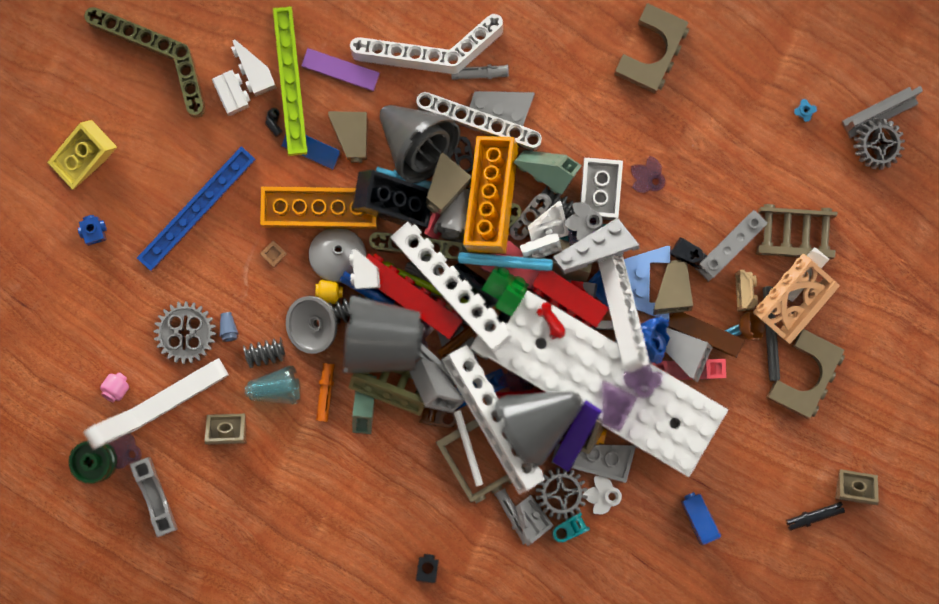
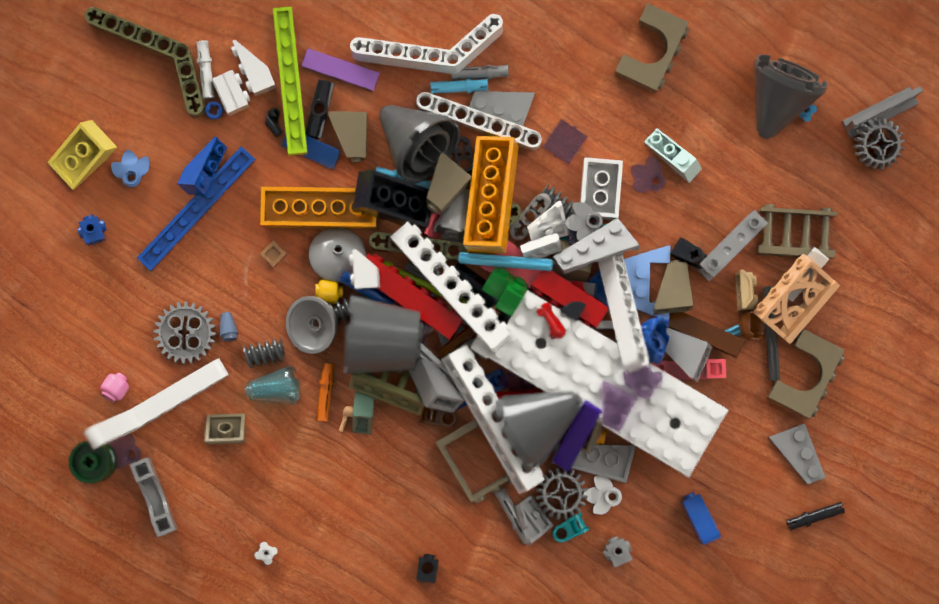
white bar [454,410,483,486] -> none
sand green slope [514,150,582,195] -> none
dark tan slope [835,469,879,505] -> none
none -> medium blue plate [111,150,150,187]
none -> blue slope [177,137,227,195]
none -> white pin [196,40,215,99]
none -> blue bush [205,101,223,120]
none -> white plate [255,542,278,565]
none -> black piece [305,80,334,139]
none -> light nougat hand [338,406,353,432]
none -> medium azure pin [430,78,488,94]
none -> piece [543,119,587,164]
none -> black tile [560,302,586,321]
none -> light grey brick [603,536,632,567]
none -> light aqua slope [644,129,702,182]
none -> dark grey cone [754,54,828,139]
none -> light grey wing [768,424,826,484]

